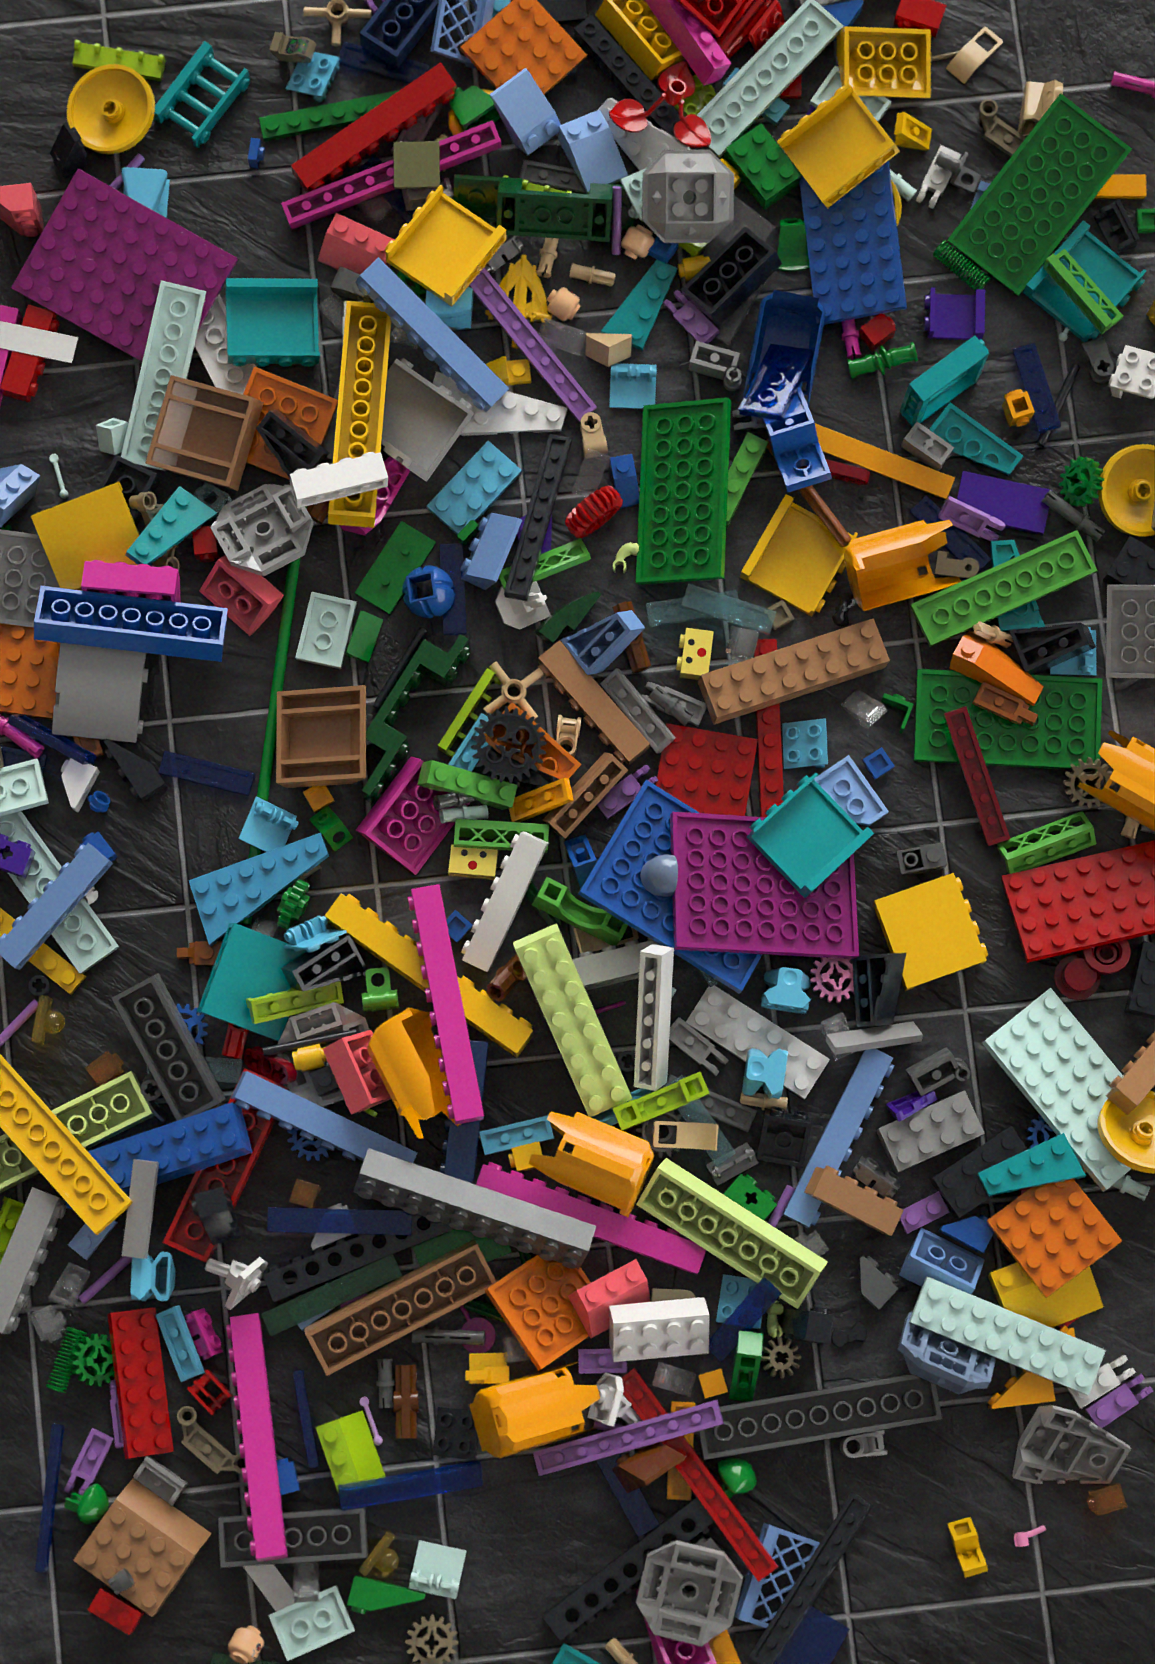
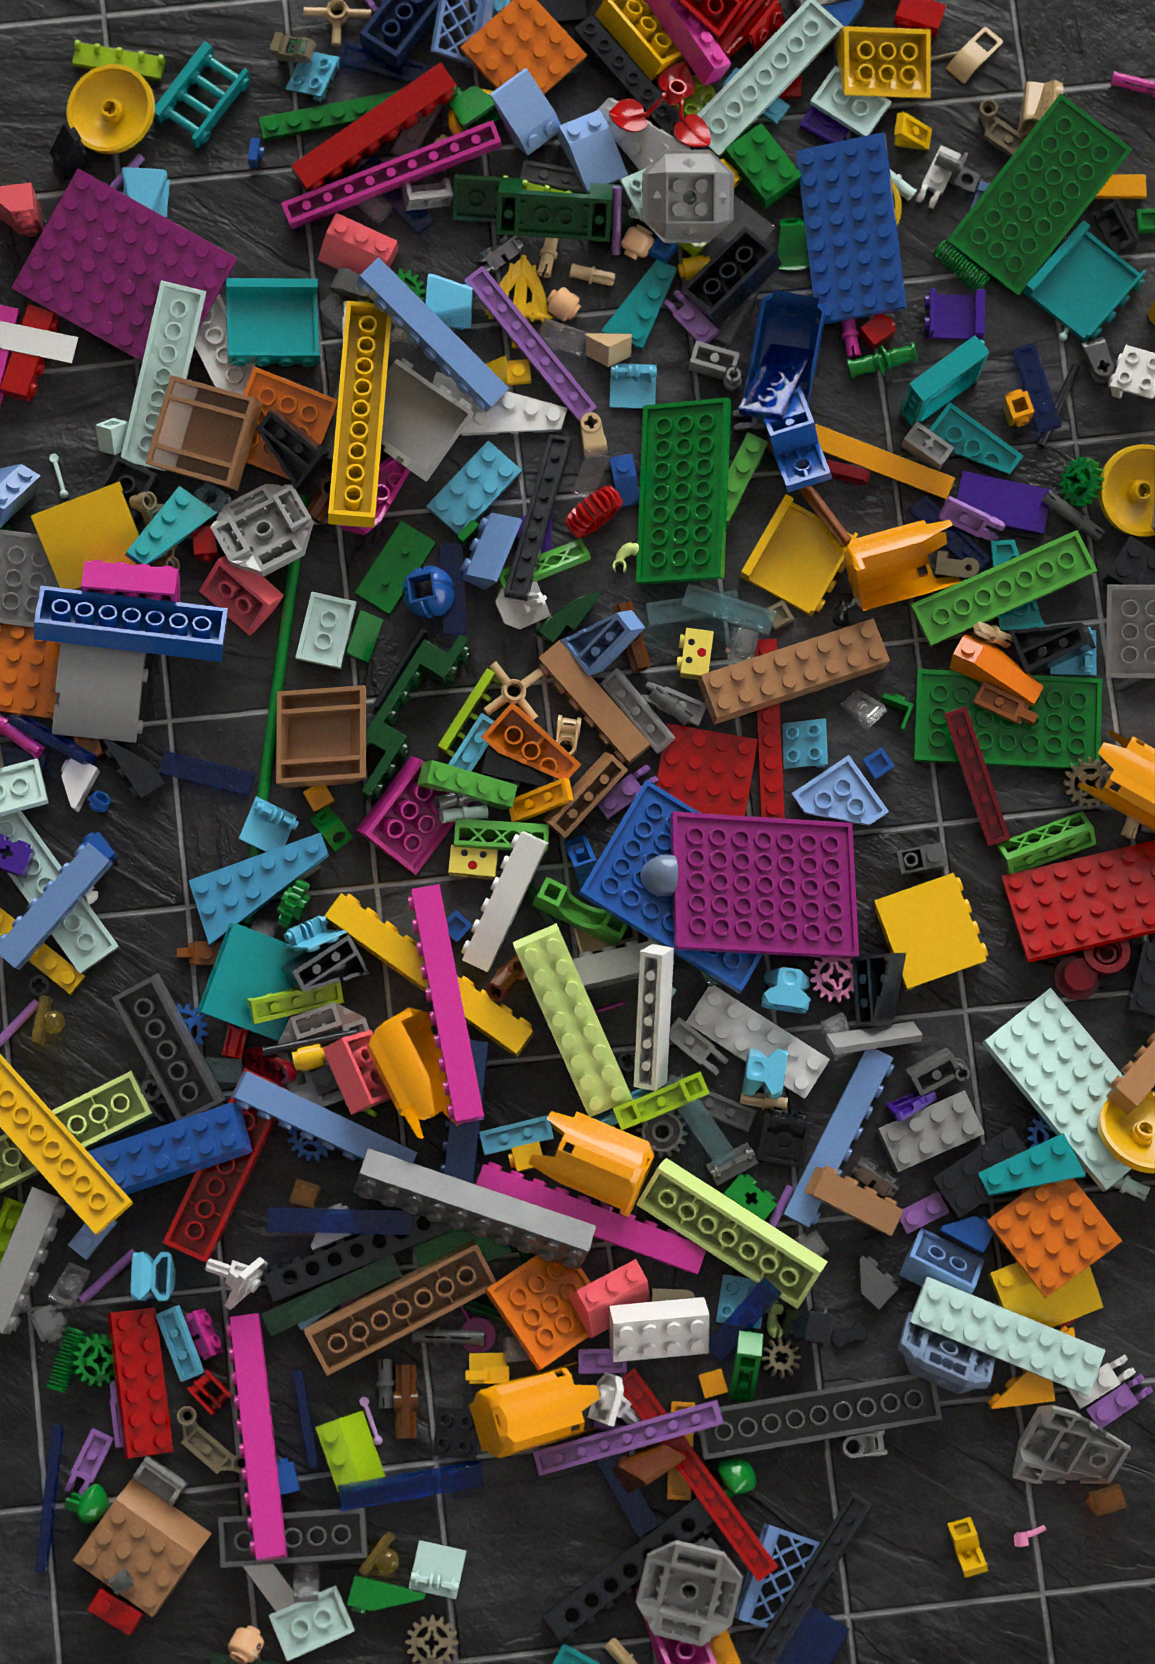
clear orange brick [85,1051,125,1087] -> none
light grey tile [122,1159,159,1259] -> none
black wedge [192,1187,241,1245] -> none
white brick [290,452,388,508] -> none
bright green piece [362,967,399,1012] -> none
yellow panel [385,185,506,307] -> none
olive tile [394,141,440,189] -> none
black gear [471,707,547,784] -> none
clear slope [652,1362,696,1397] -> none
tan piece [653,1121,718,1151] -> none
teal panel [747,773,874,898] -> none
yellow panel [777,84,900,209] -> none
bright green fence [1043,248,1123,334] -> none

